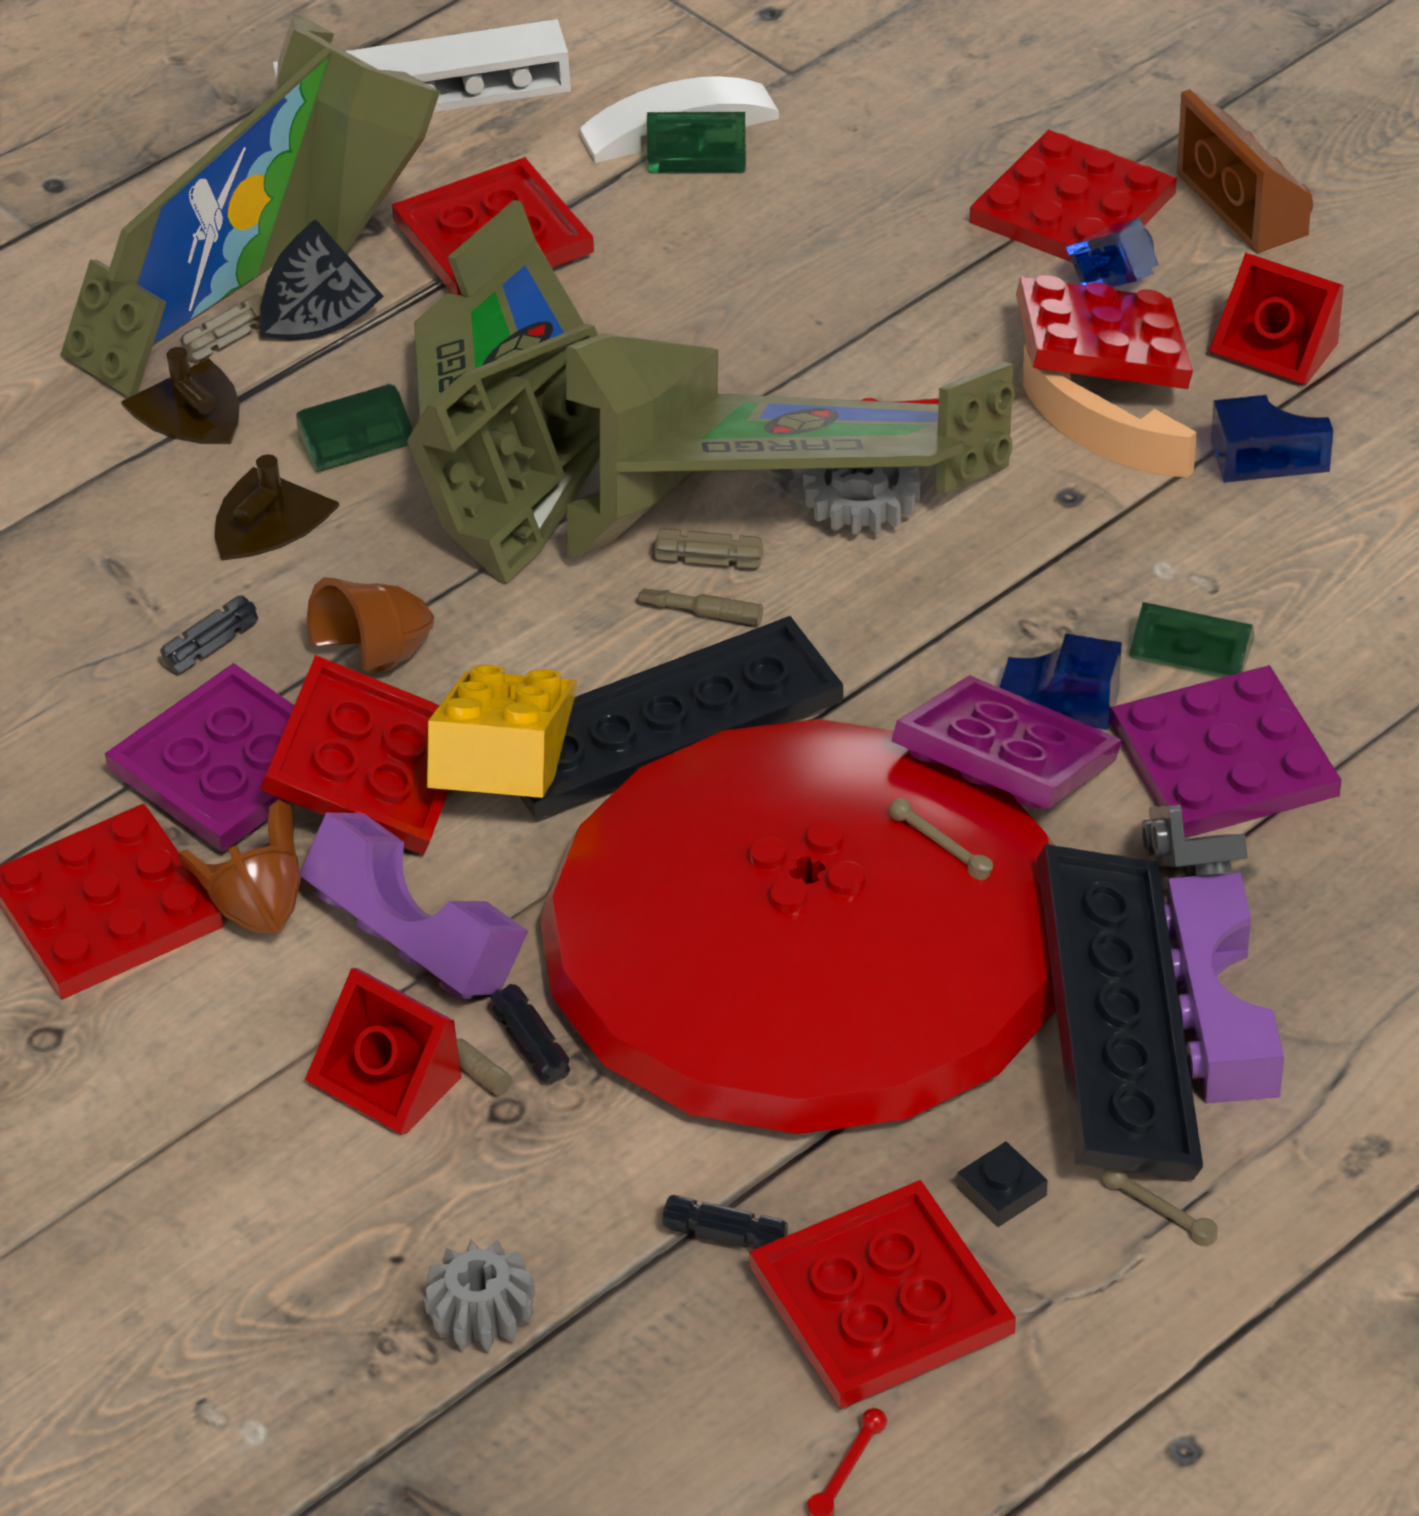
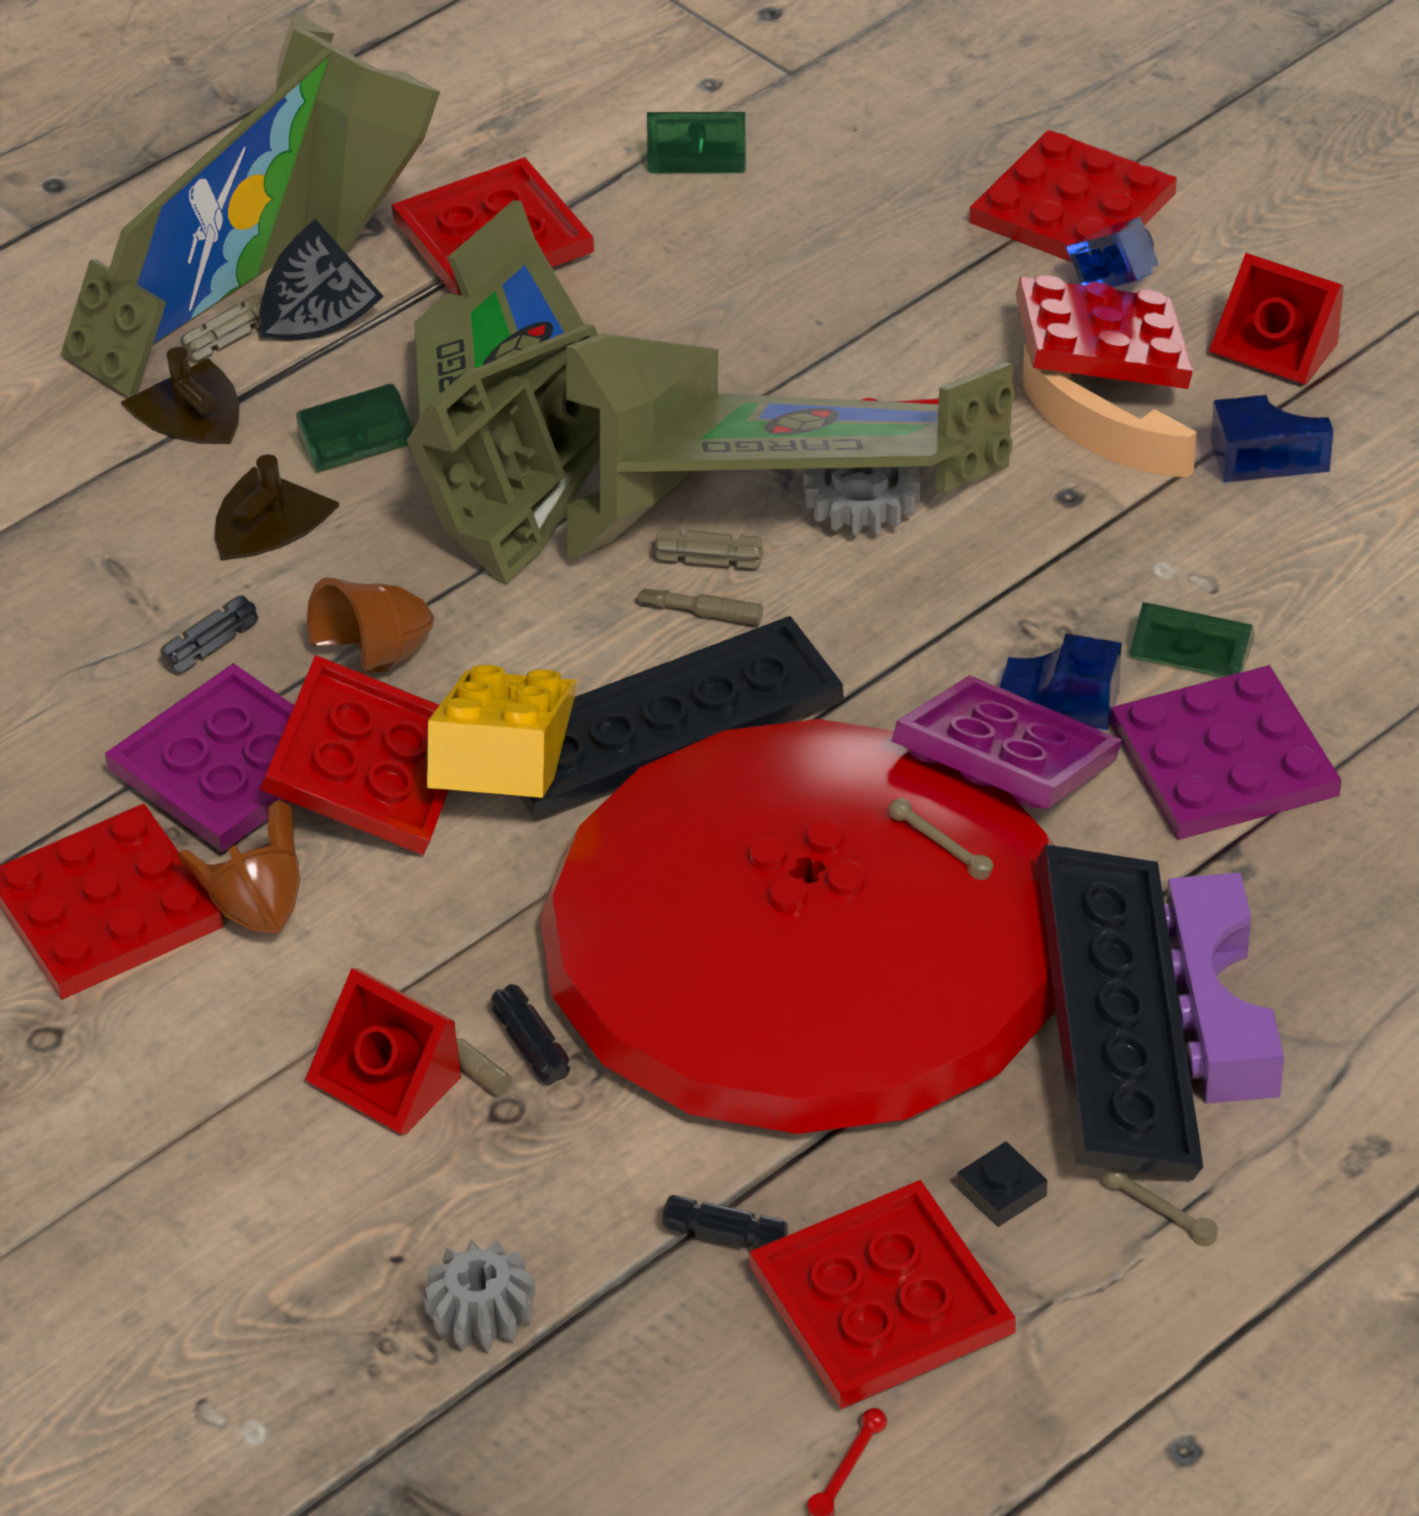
white brick [273,19,571,113] -> none
medium lavender arch [300,812,528,999] -> none
white slope [579,76,779,163] -> none
dark grey bracket [1141,805,1248,876] -> none
dark orange slope [1177,89,1313,254] -> none

